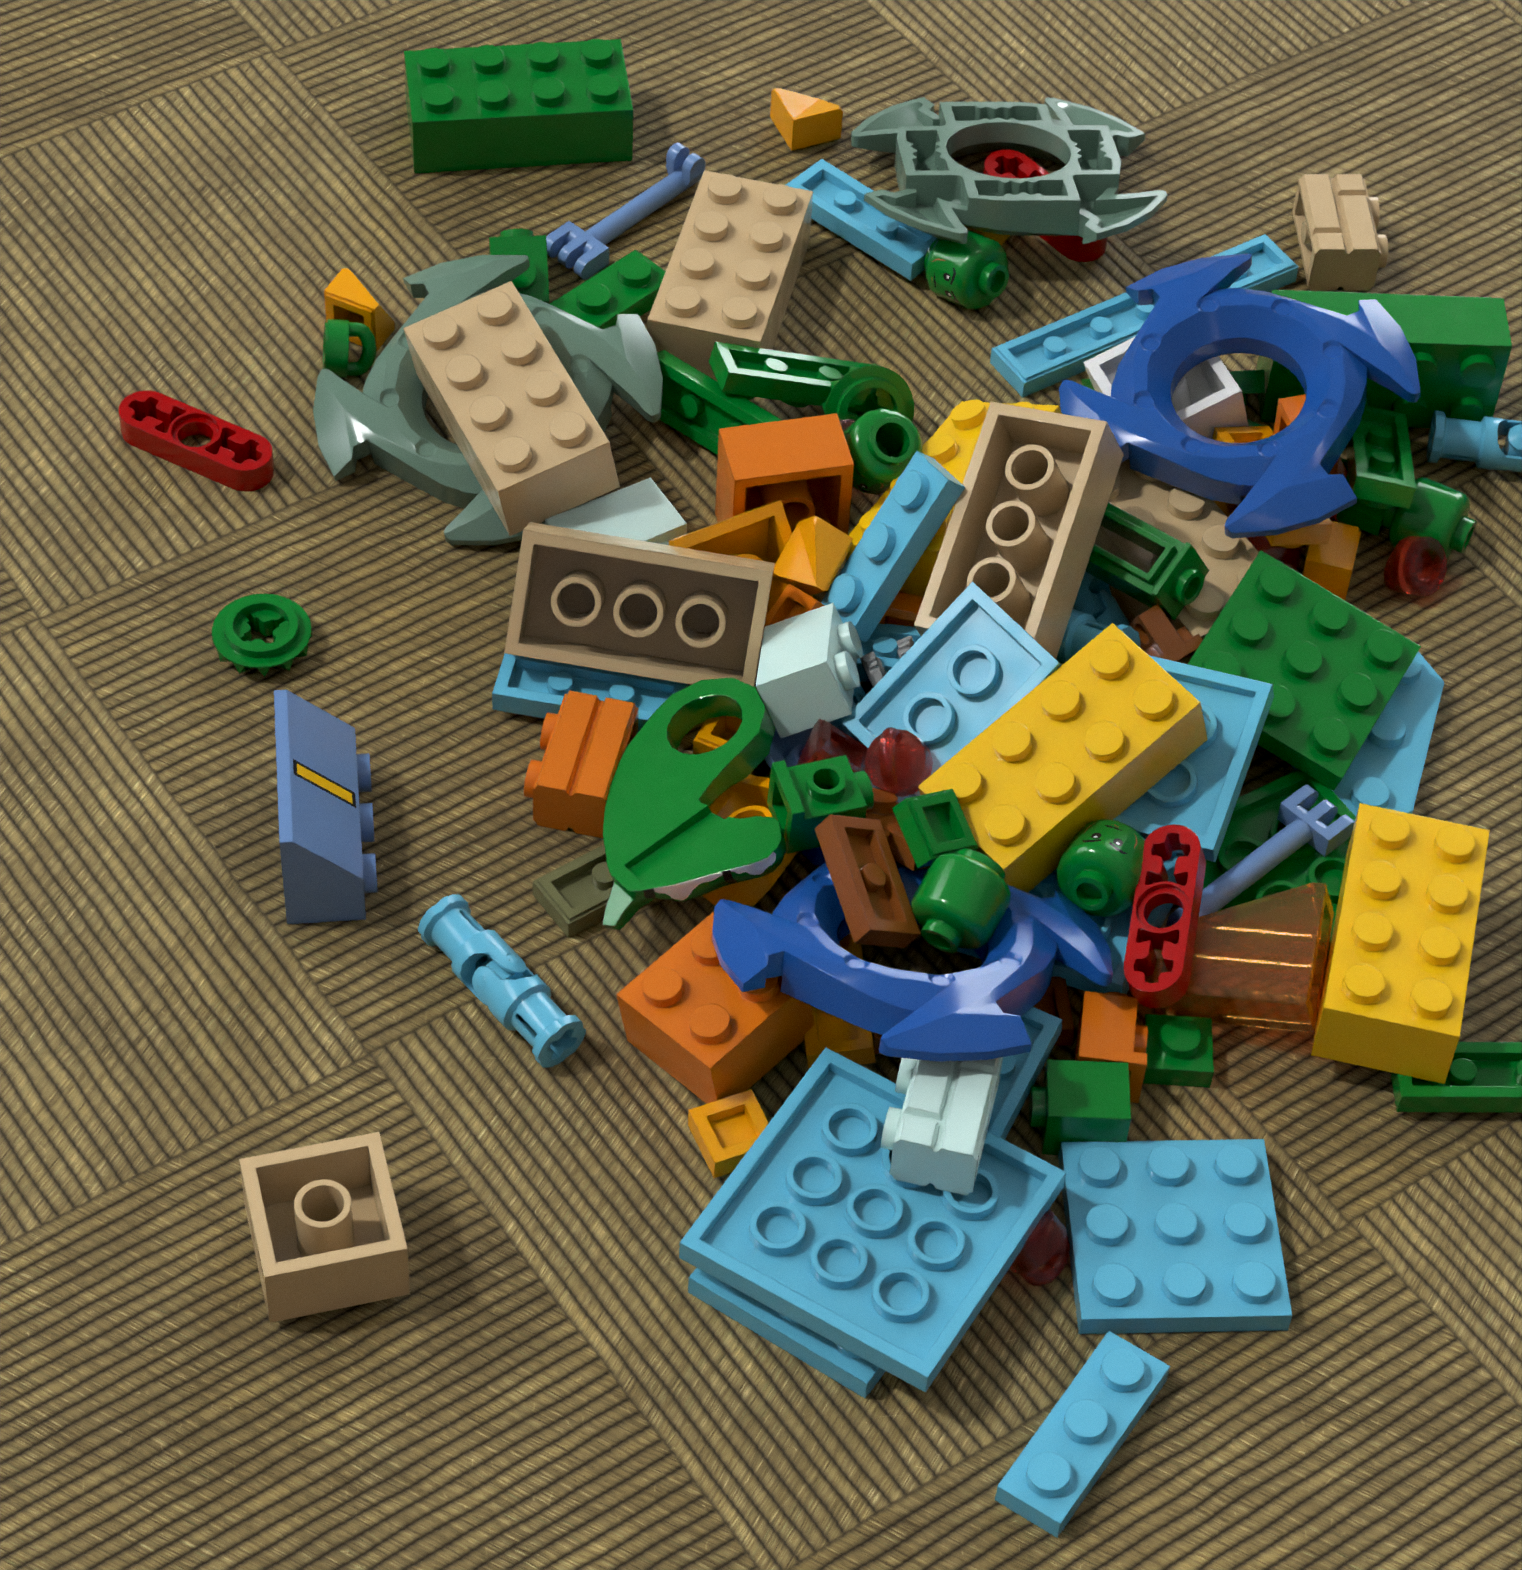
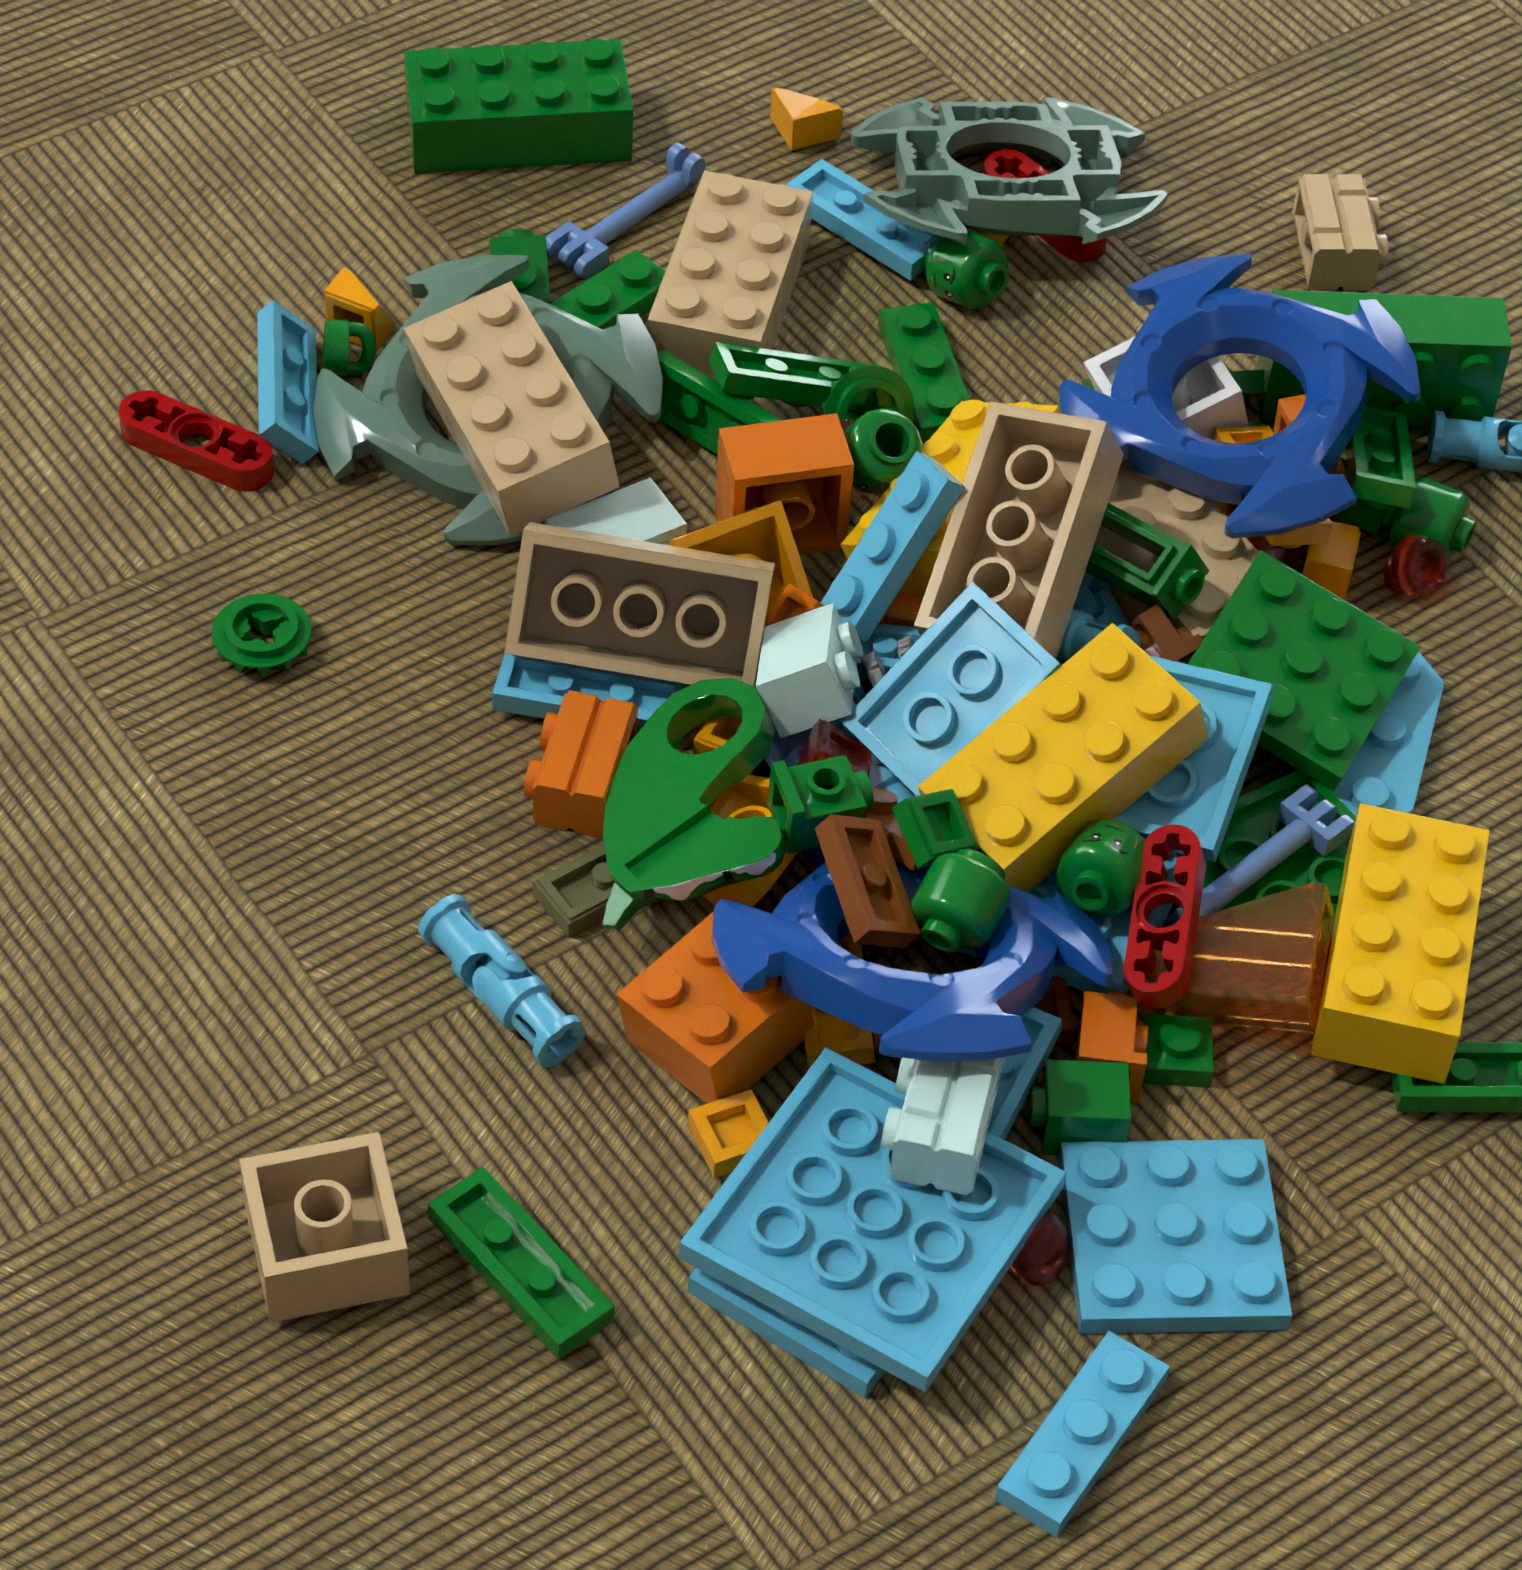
medium blue slope [274,690,377,924] -> none
light orange slope [773,516,853,596] -> none
clear red tile [864,727,933,797] -> none
medium azure tile [990,234,1299,398] -> none
none -> medium azure plate [257,300,319,464]
none -> green plate [427,1167,615,1360]
none -> green plate [878,302,970,444]

